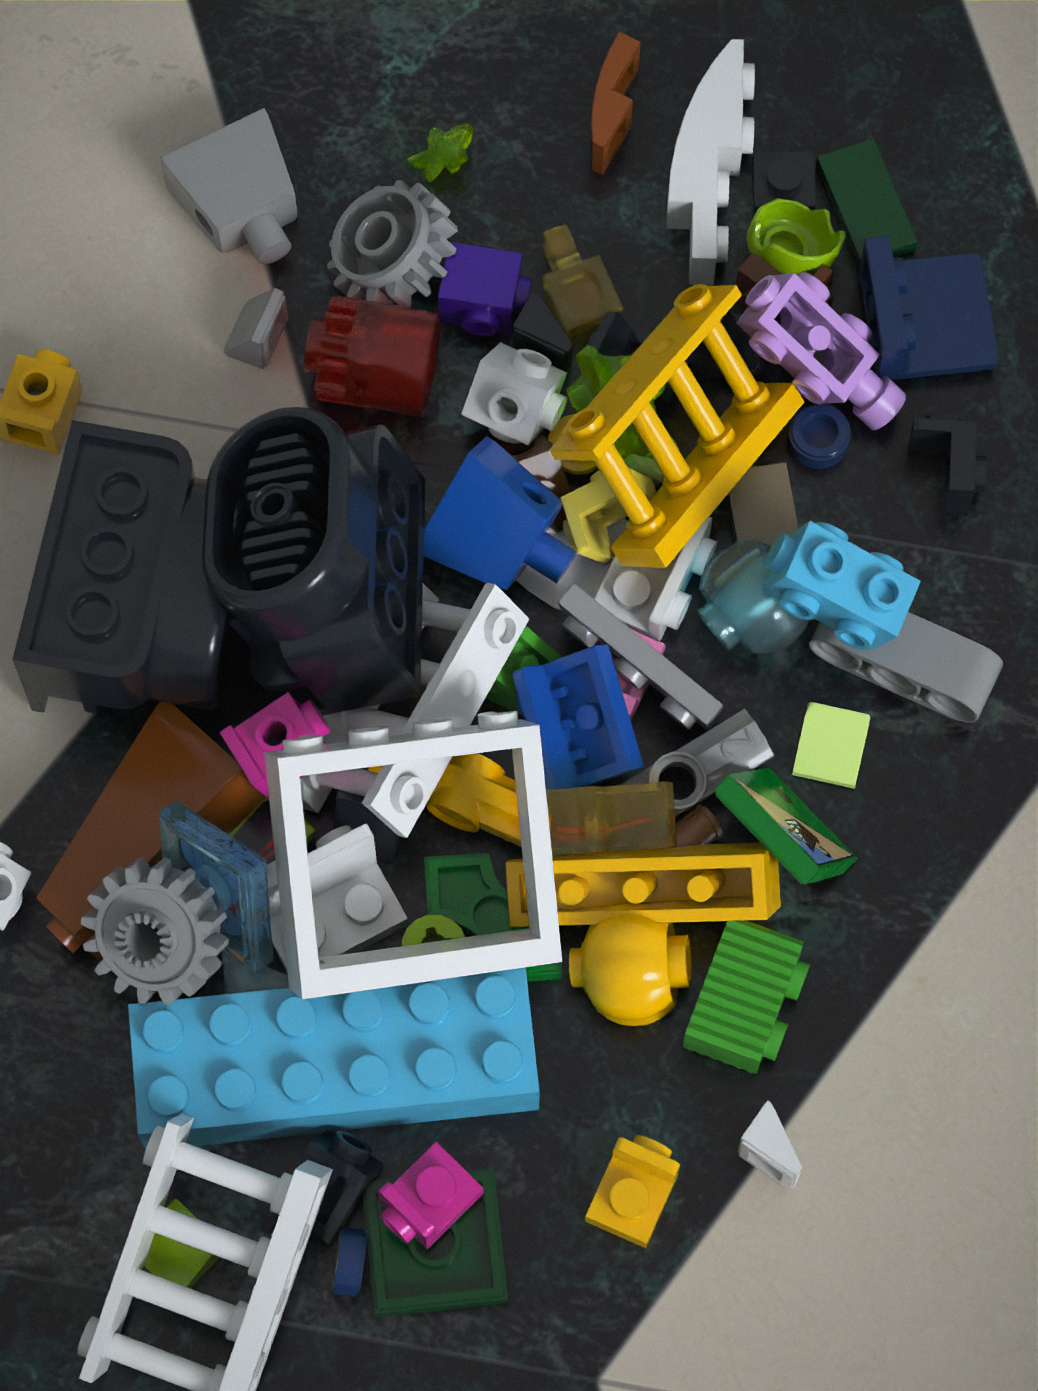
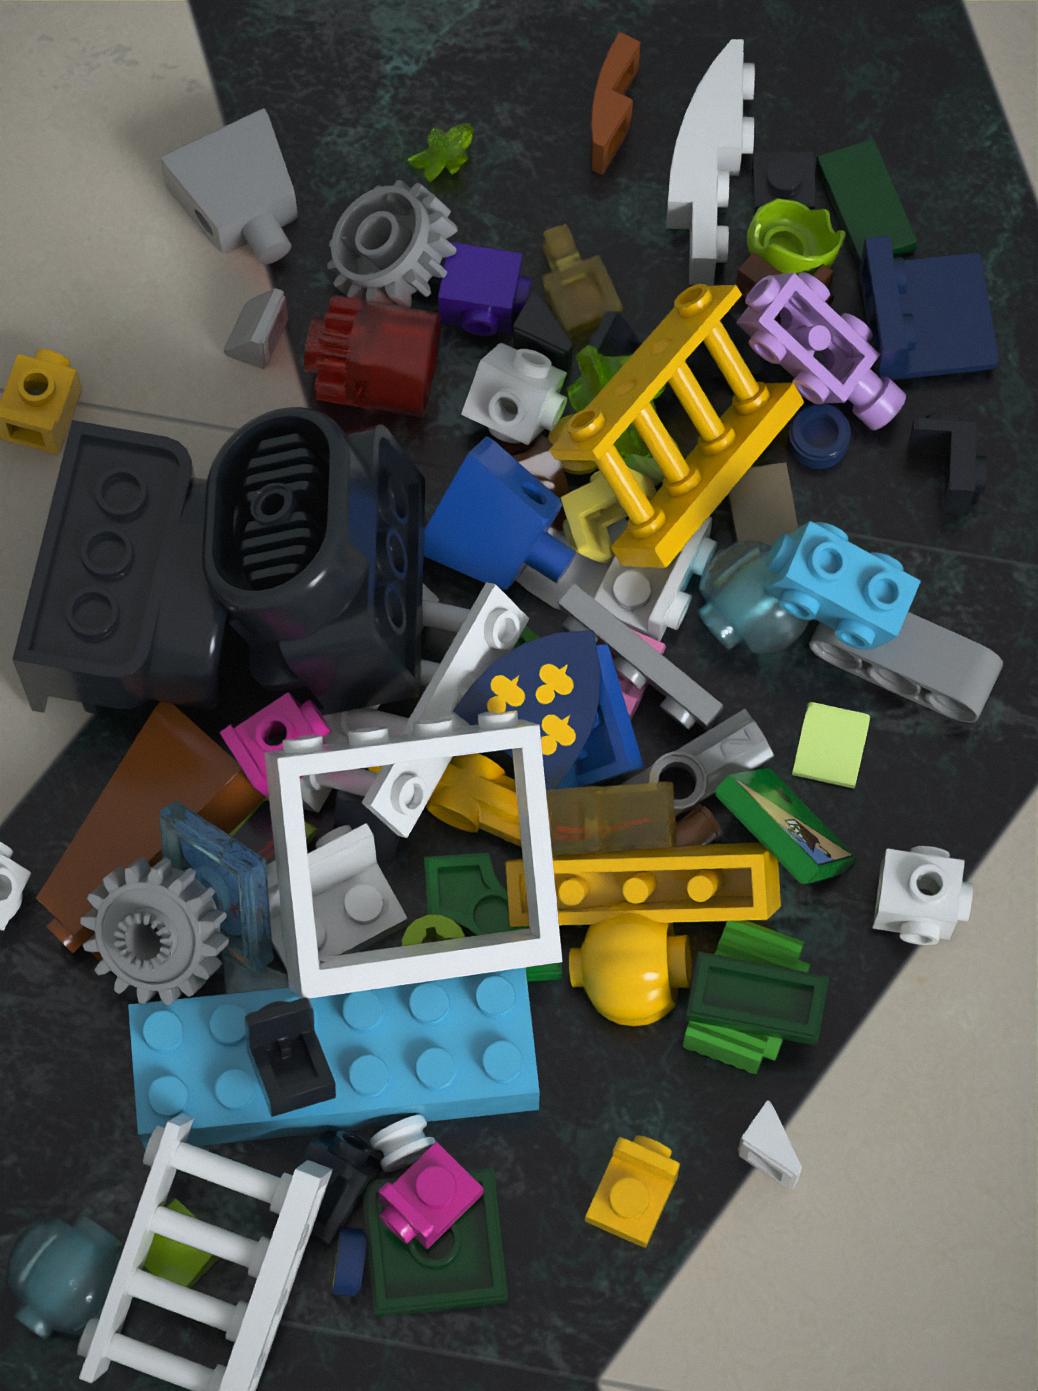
none -> clear light blue plant [6,1212,124,1339]
none -> black bracket [245,997,336,1117]
none -> white bush [370,1115,436,1172]
none -> dark blue sticker [453,630,600,790]
none -> dark green tile [686,951,829,1046]
none -> white brick [872,846,973,945]

